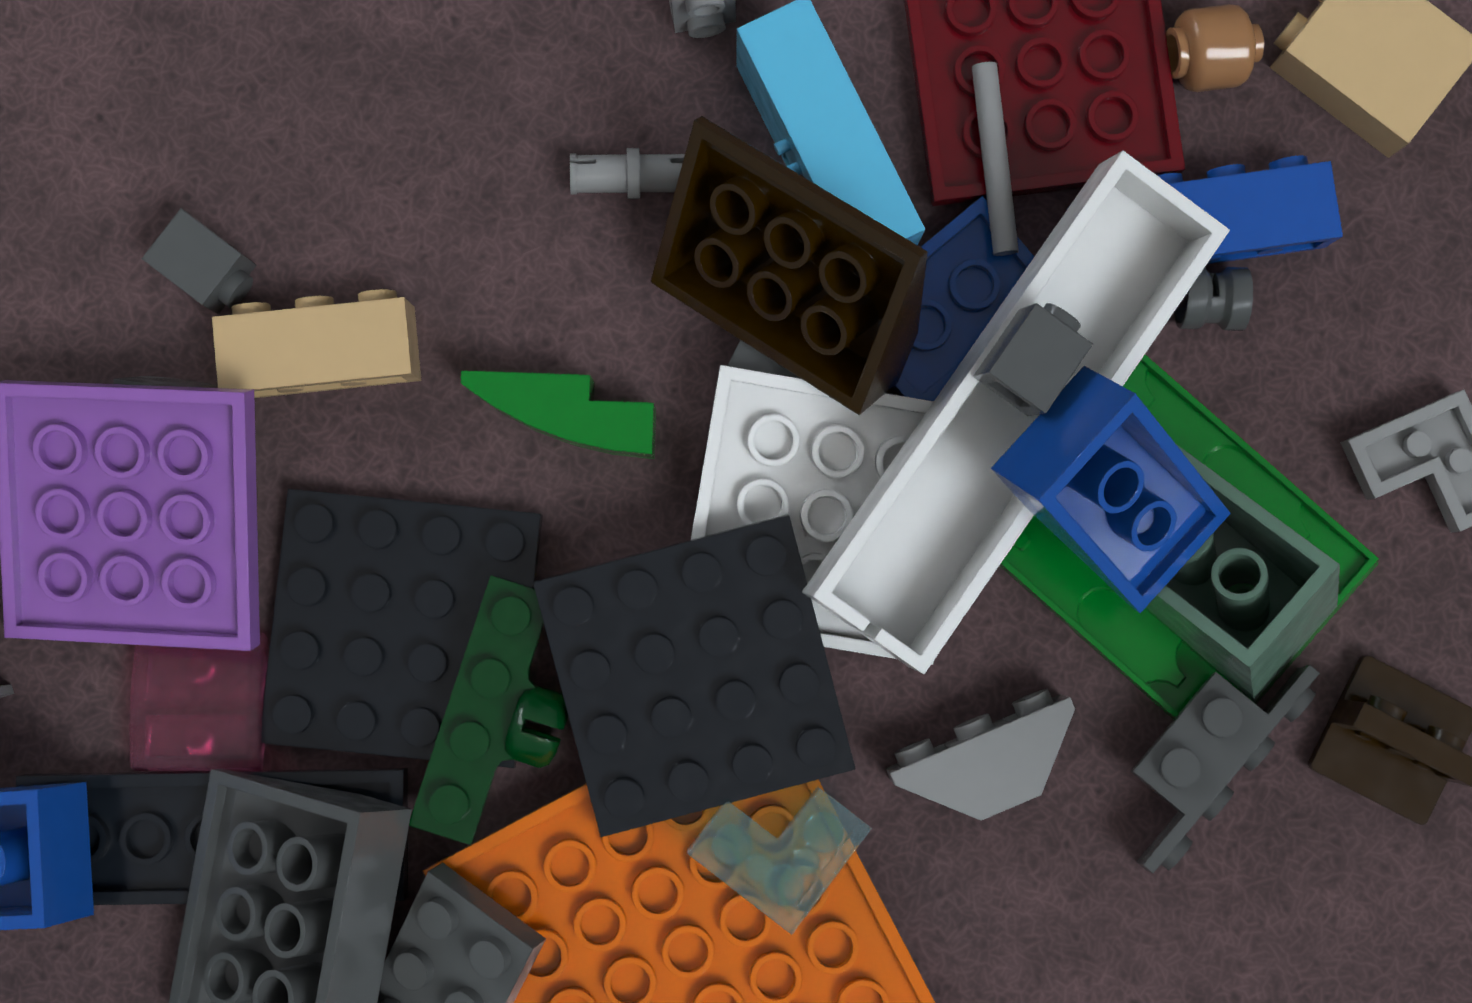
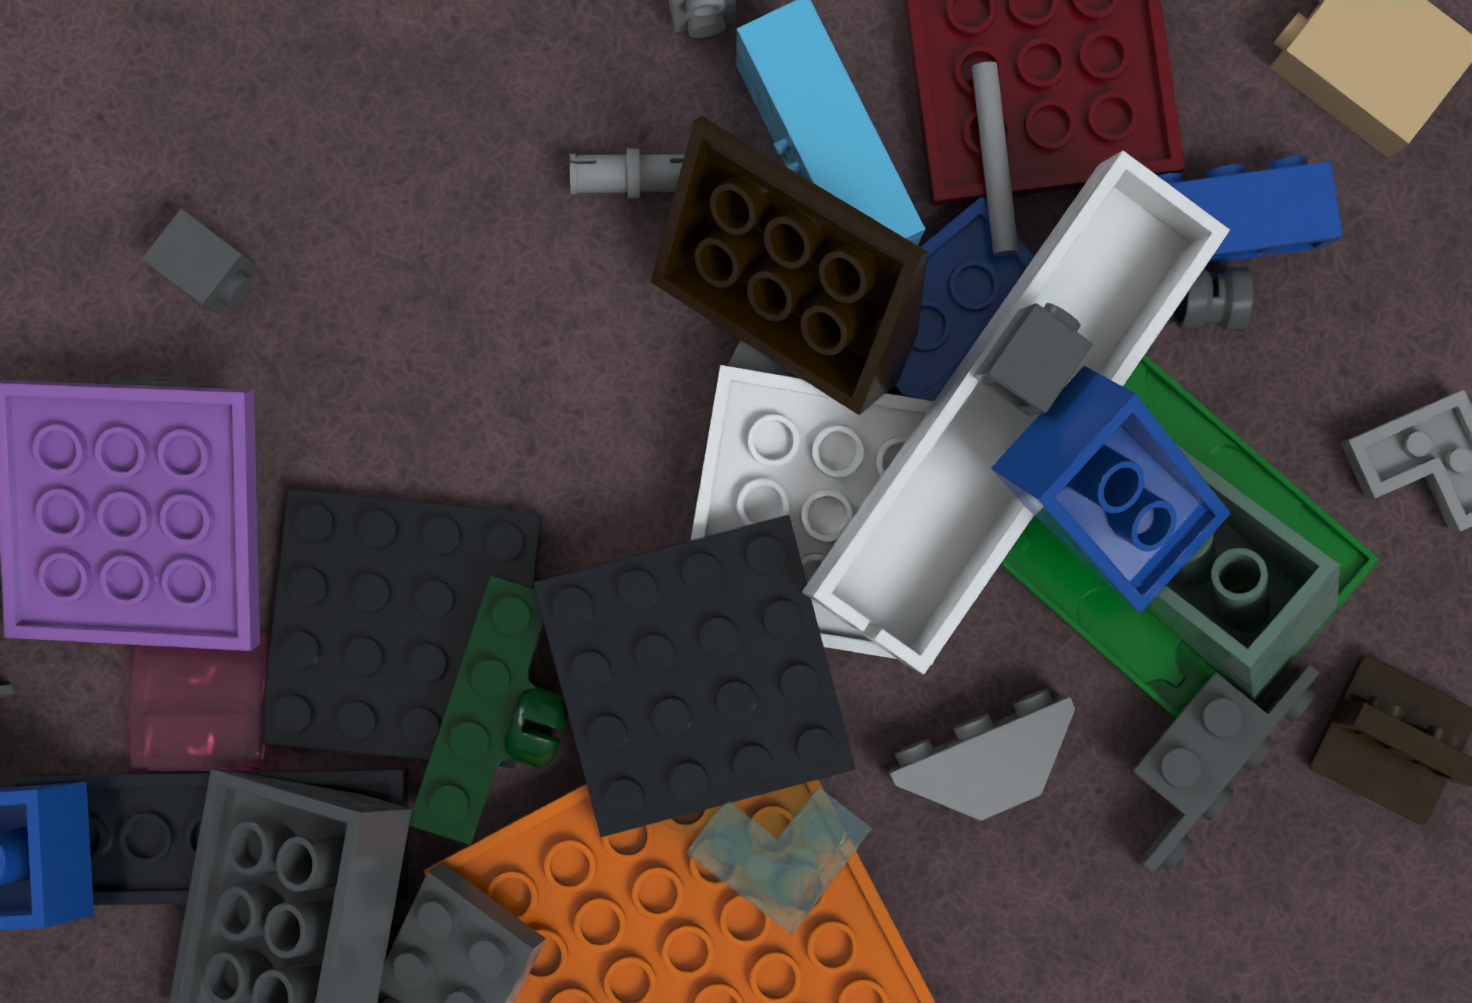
tan brick [212,289,421,398] -> none
green slope [461,371,656,459] -> none
medium nougat head [1166,4,1264,92] -> none

